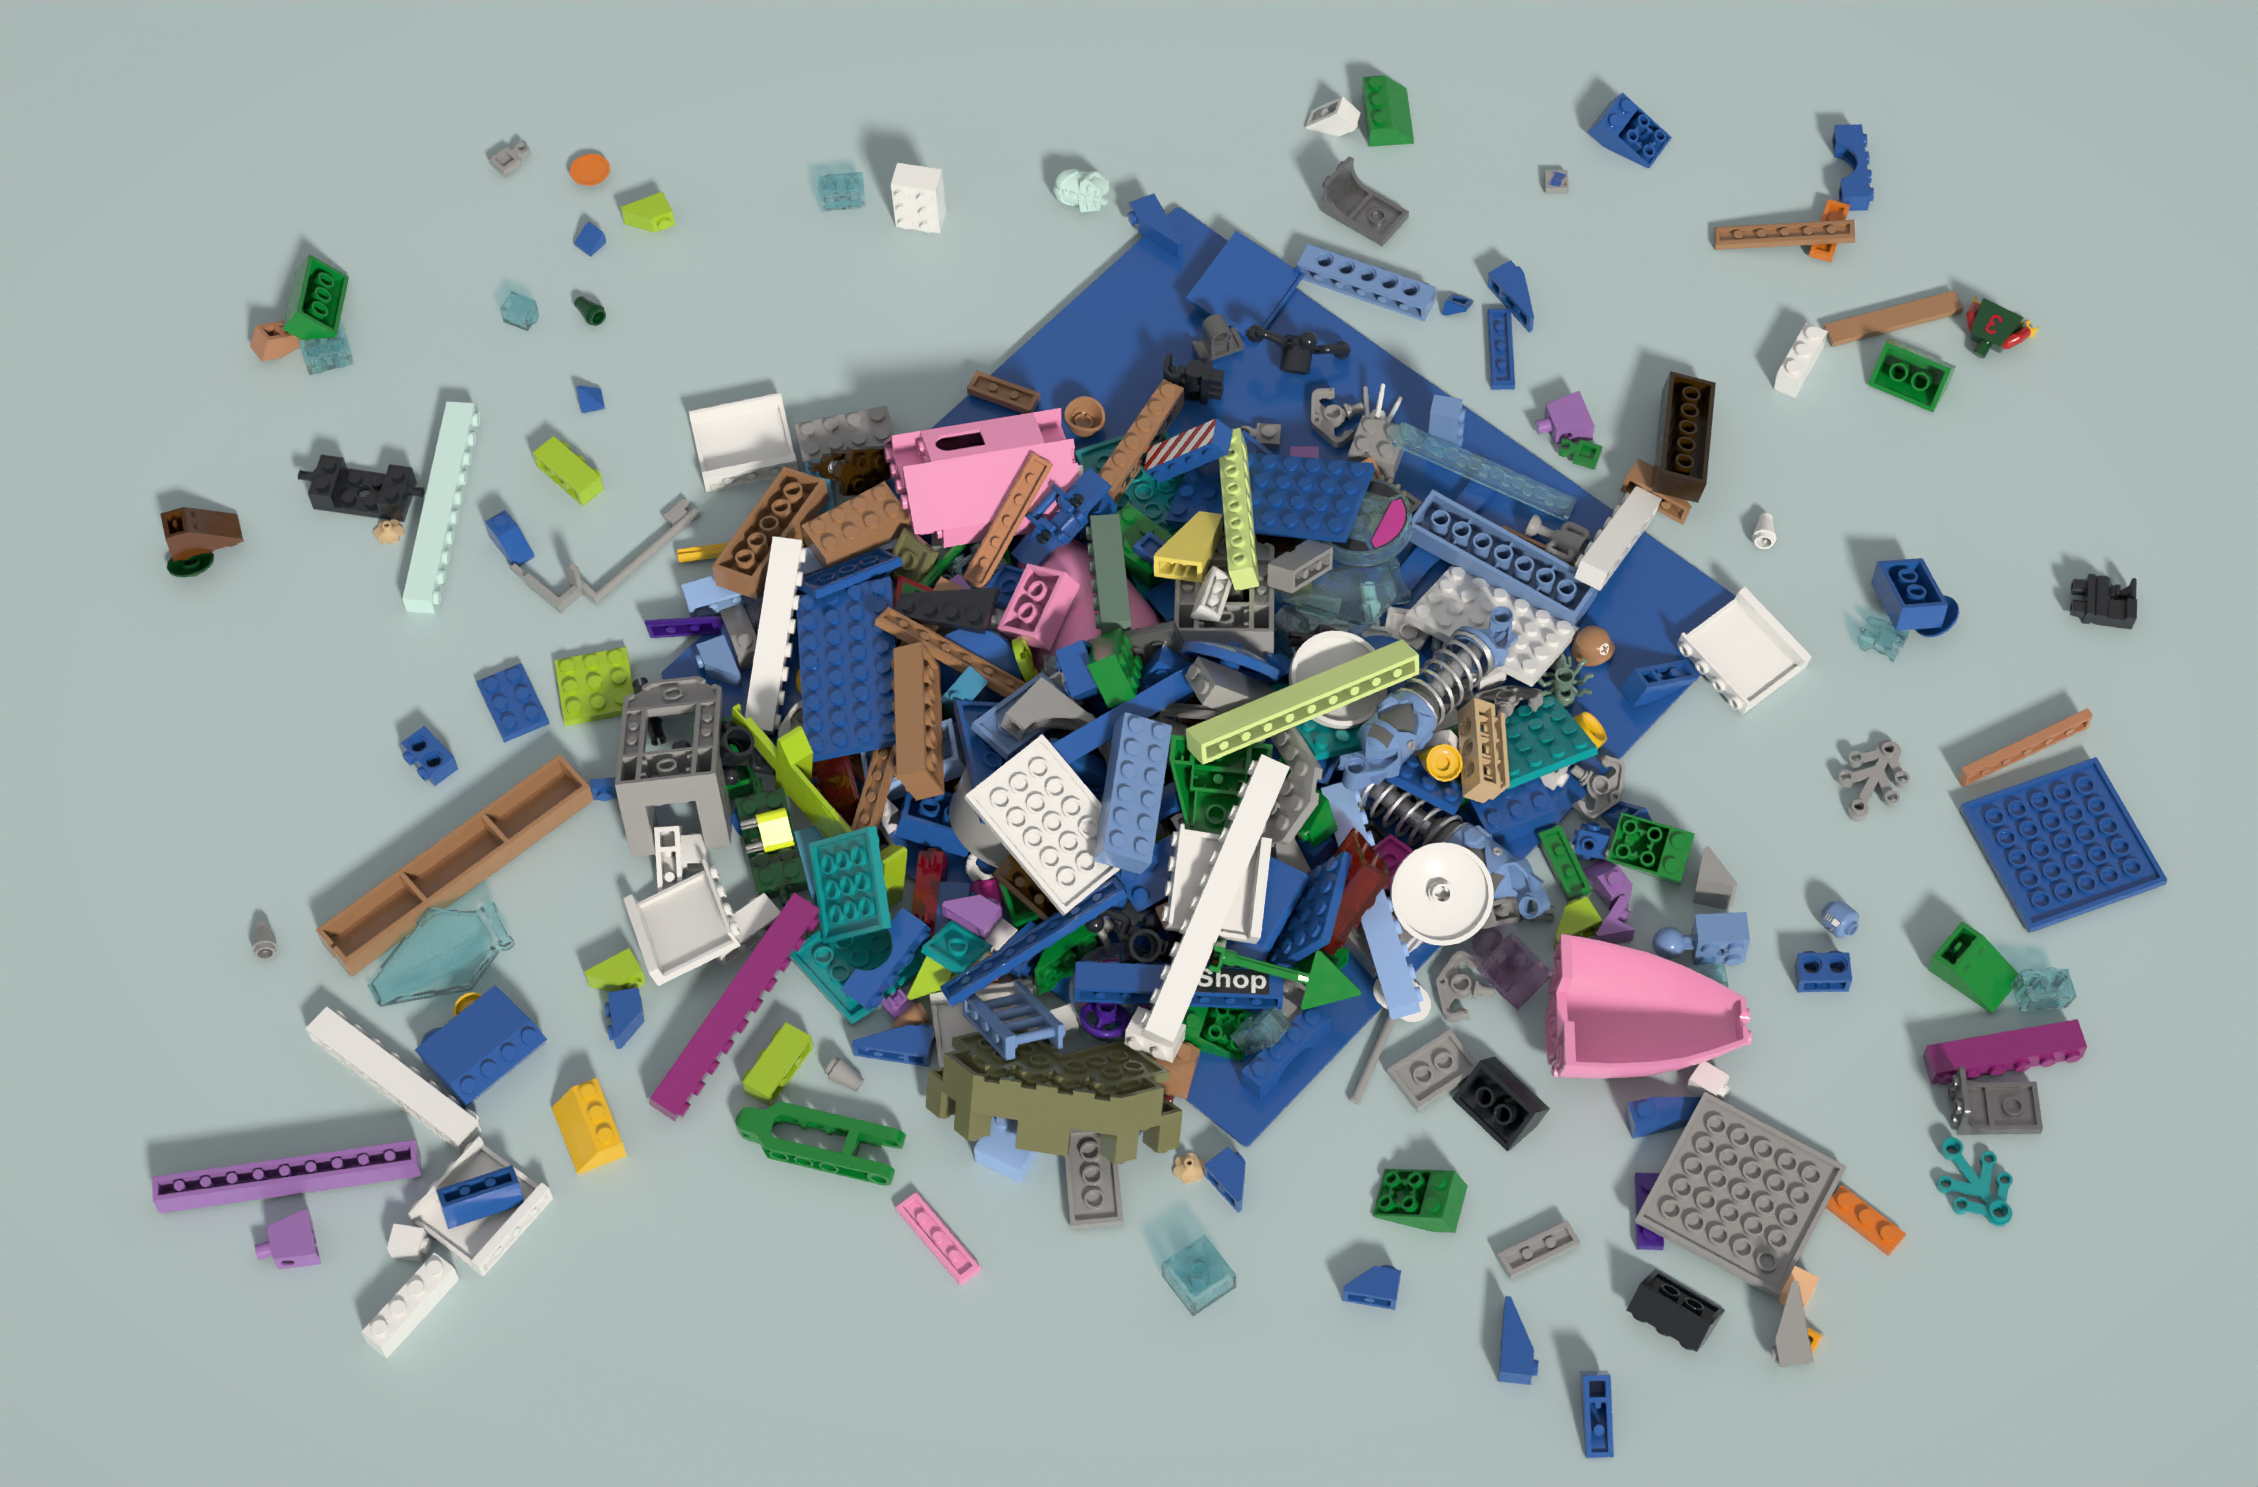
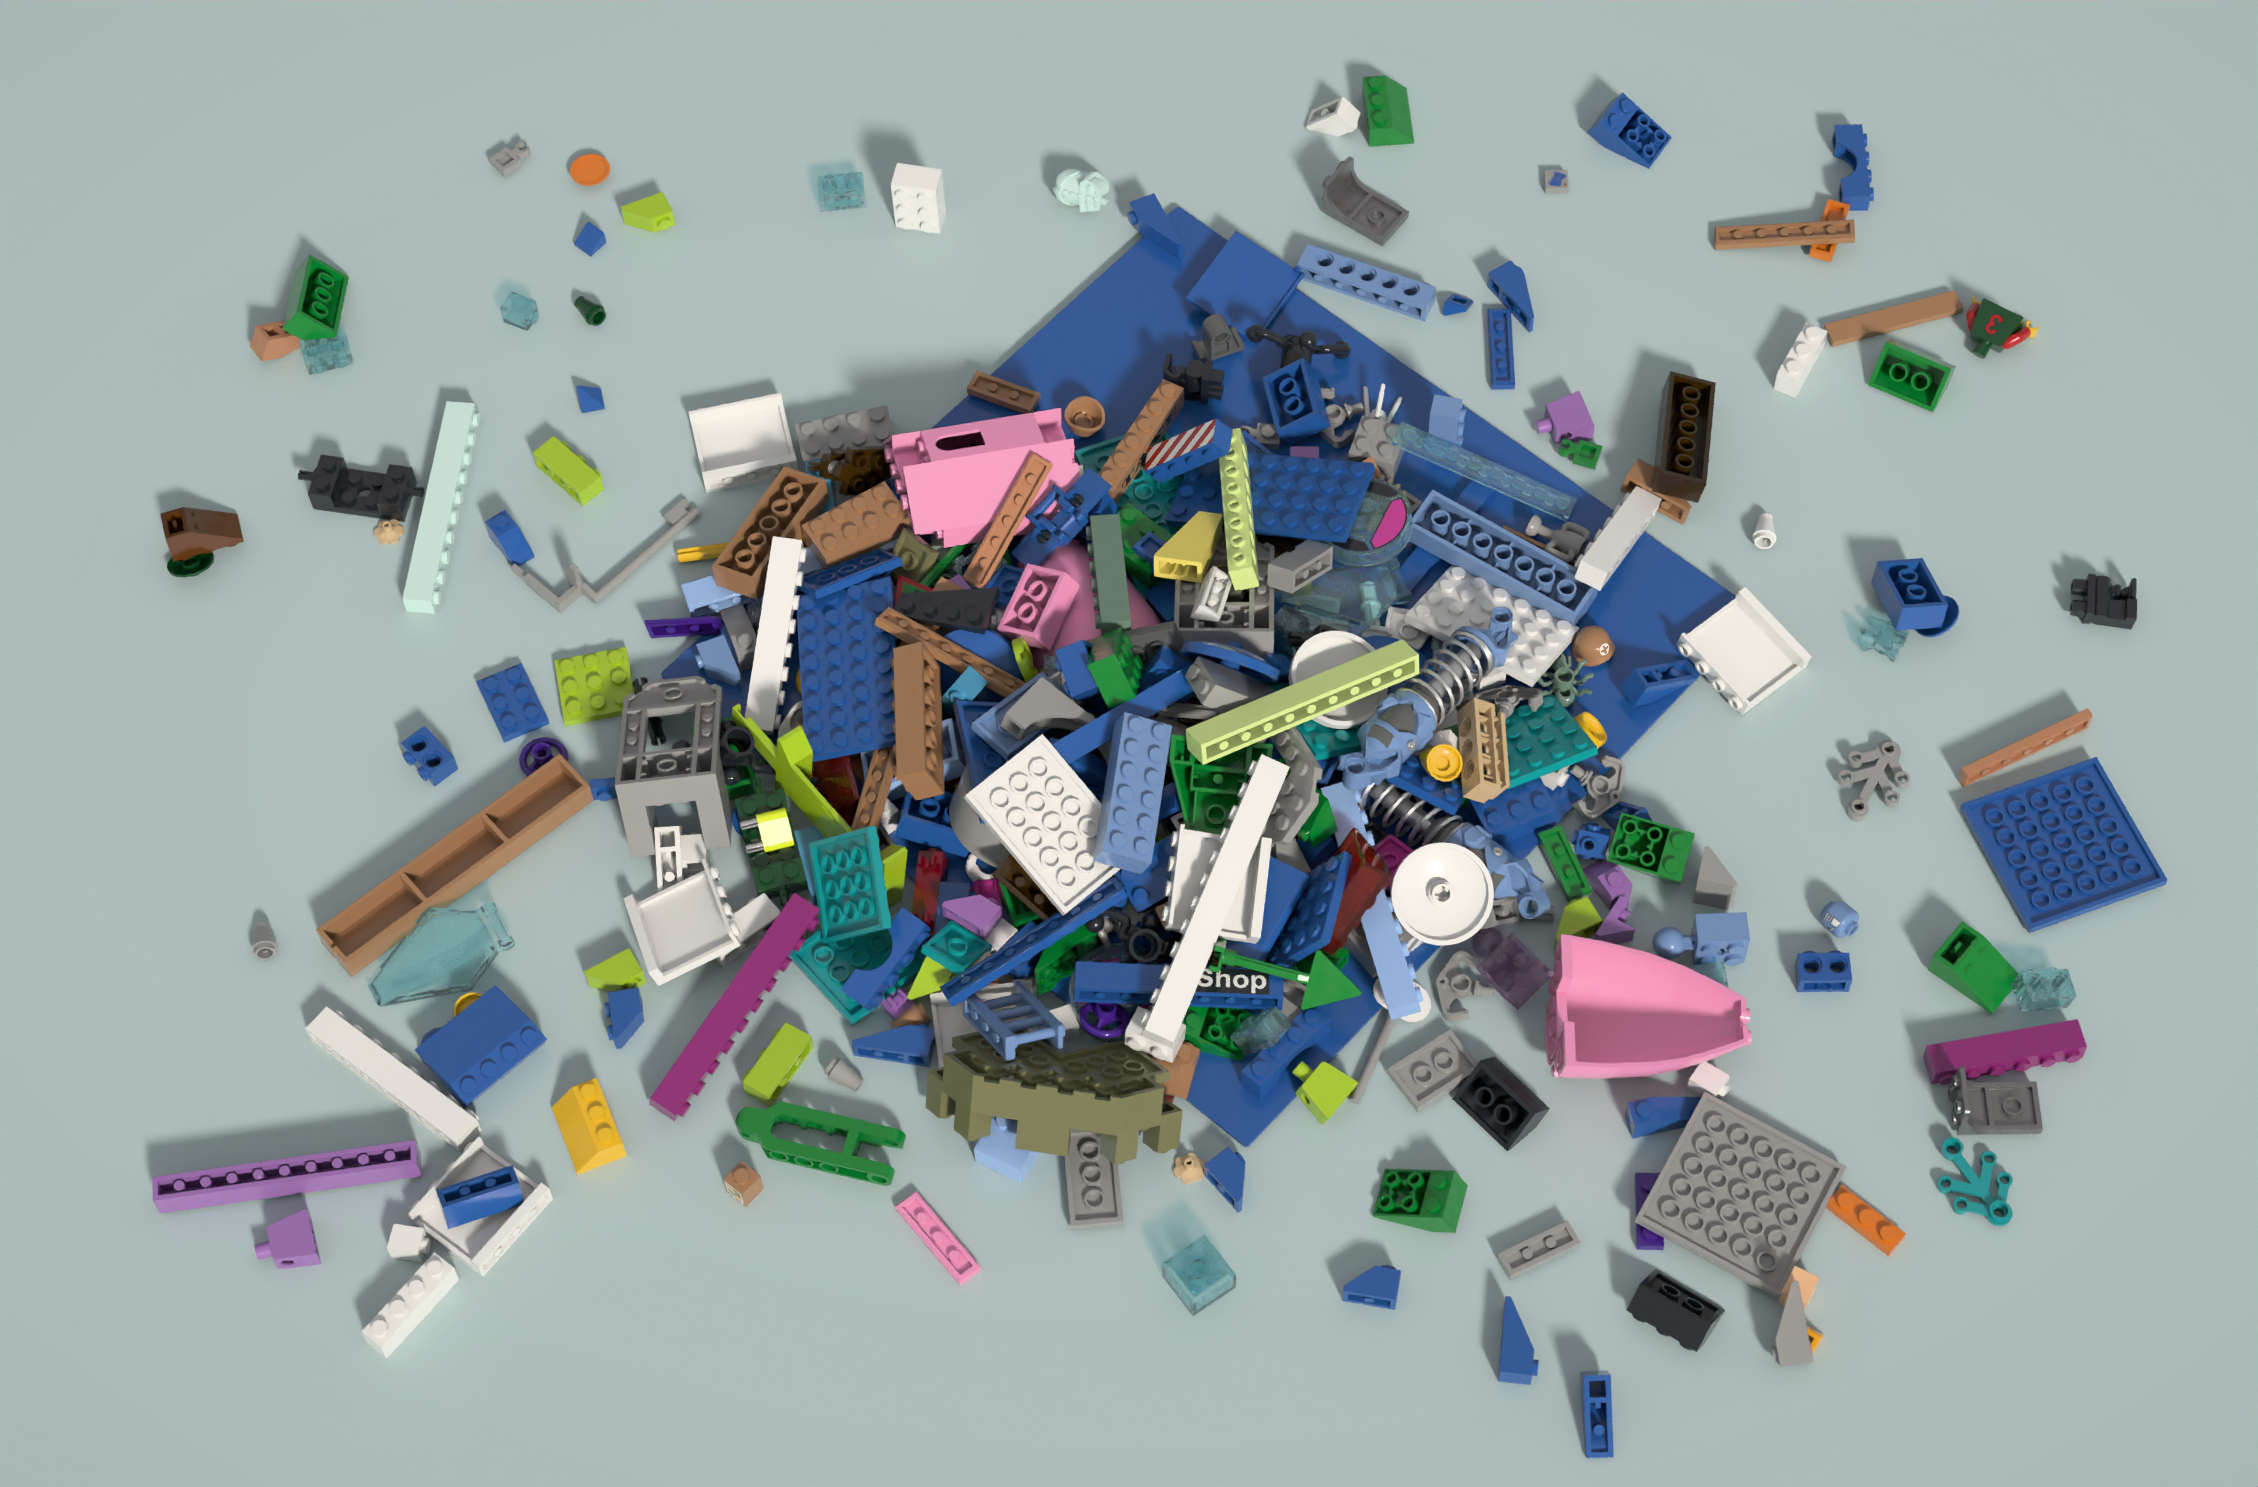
none -> dark purple piece [519,737,568,776]
none -> medium nougat brick [723,1161,764,1207]
none -> blue brick [1262,358,1331,446]
none -> lime torso [1292,1061,1358,1125]

